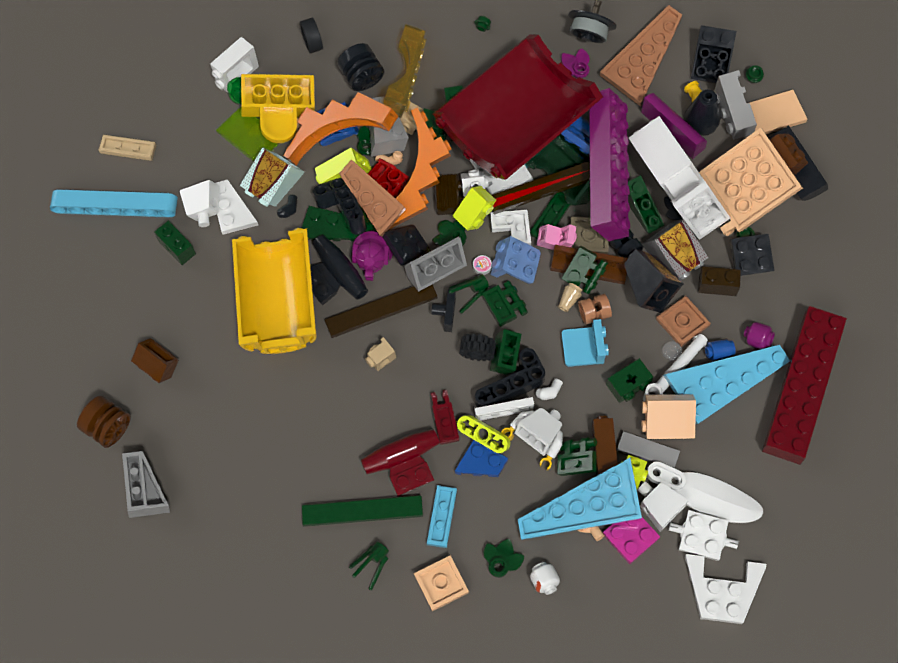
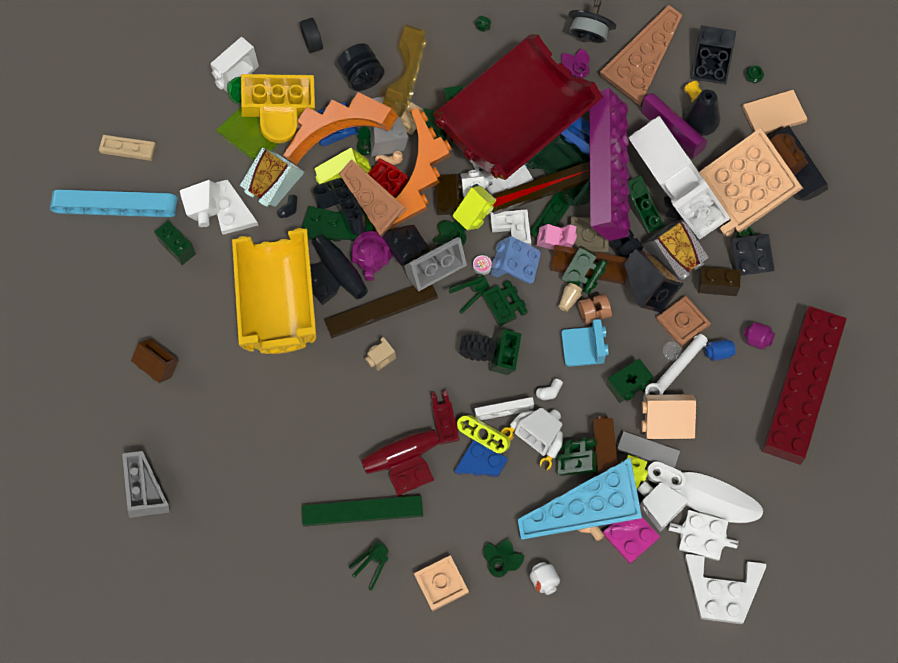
reddish brown wheel [77,396,131,448] -> none
medium azure tile [427,485,457,548] -> none
black tile [431,289,456,332] -> none
black beam [475,348,545,408] -> none
medium azure wing [663,345,790,424] -> none
light grey wedge [714,70,757,140] -> none

